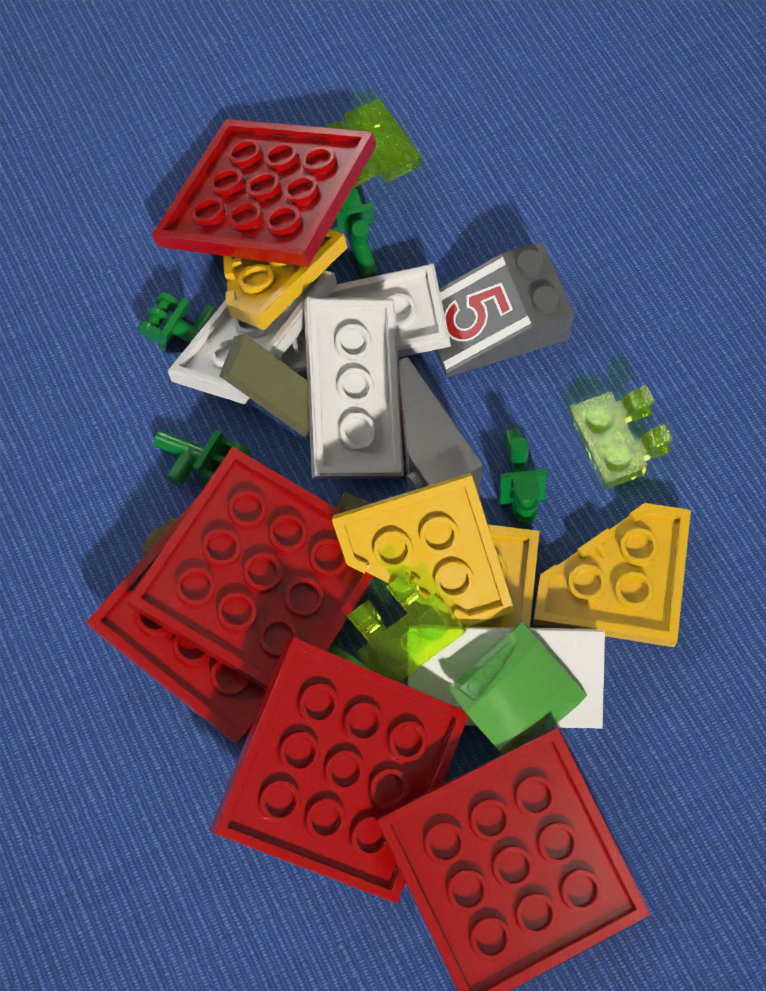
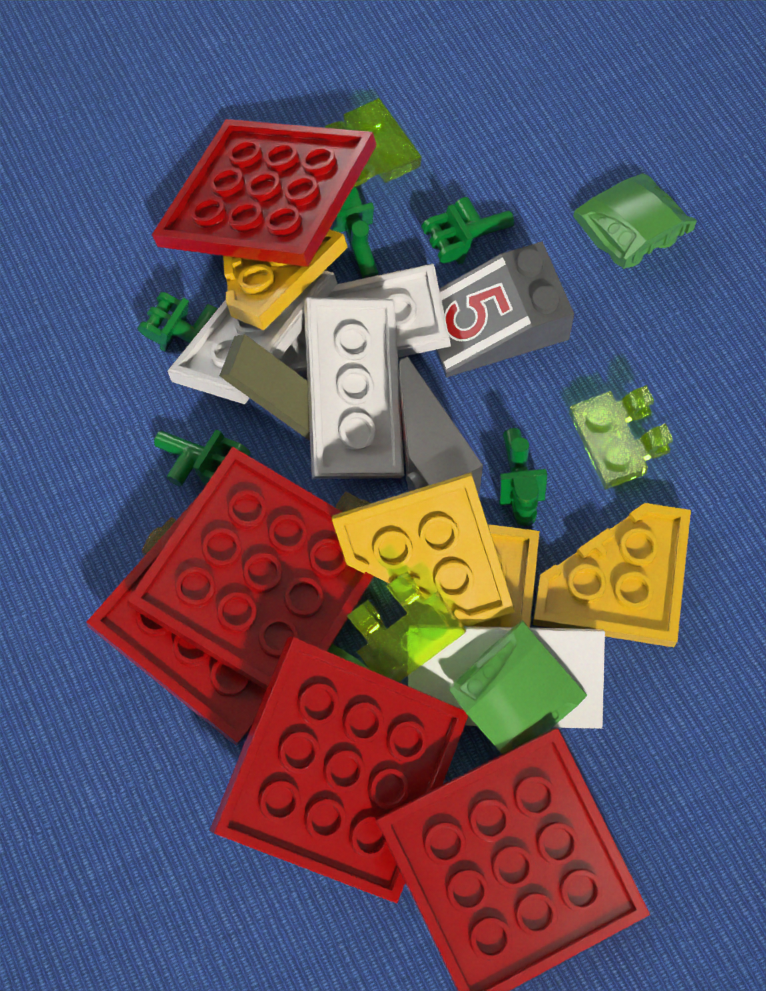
none -> green arm [421,197,514,265]
none -> bright green slope [573,173,697,269]

